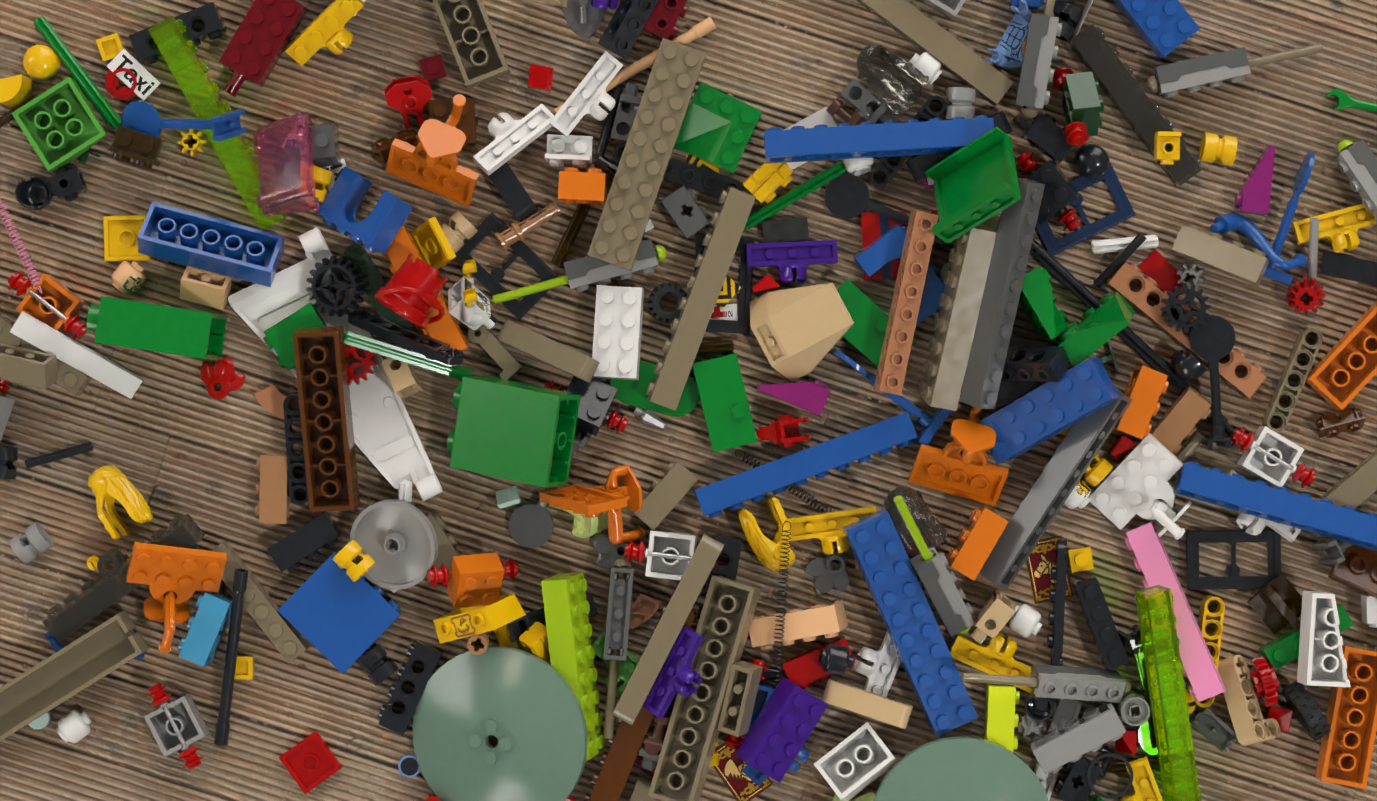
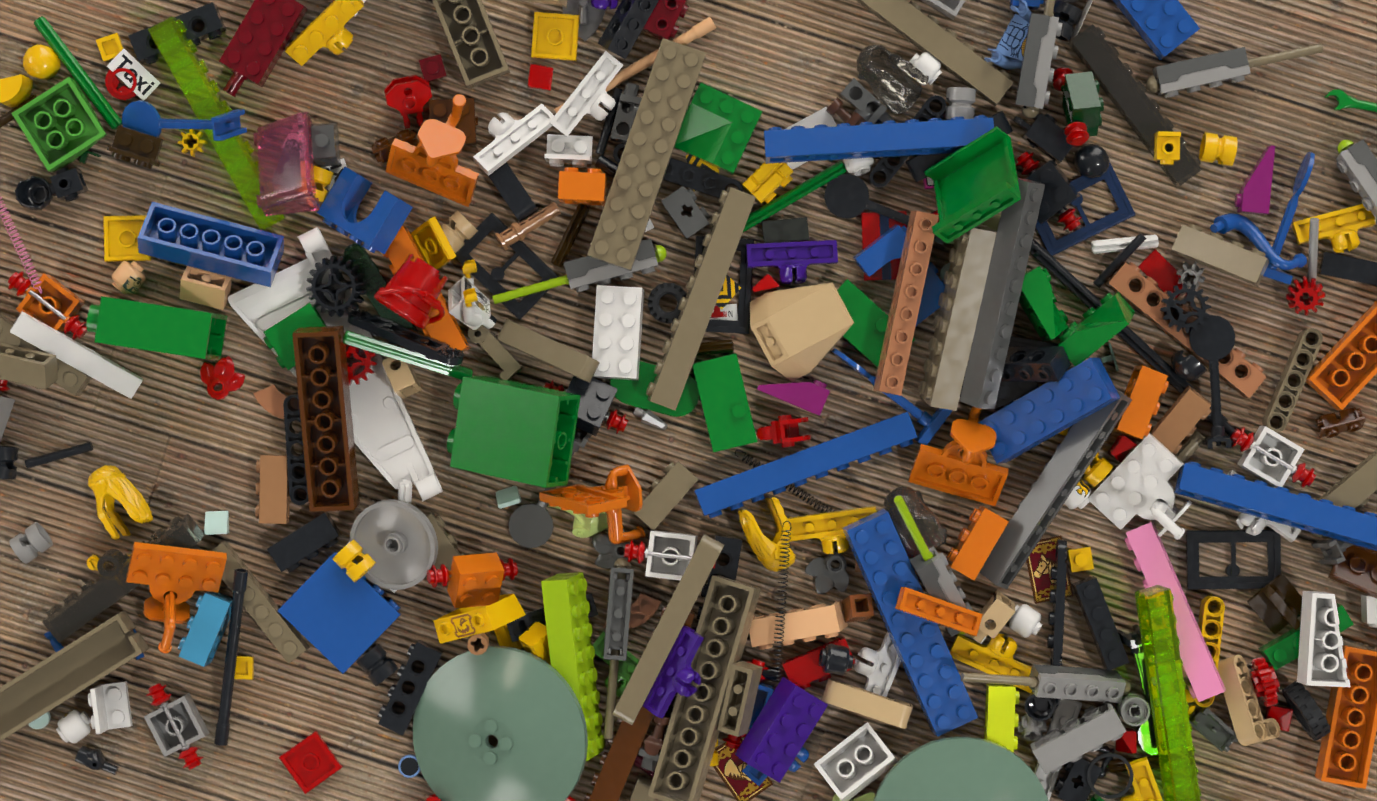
none -> black piece [75,746,119,775]
none -> white bracket [88,681,133,734]
none -> light aqua slope [204,511,229,535]
none -> yellow tile [531,12,580,61]
none -> dark orange brick [842,593,874,623]
none -> orange plate [895,587,983,636]

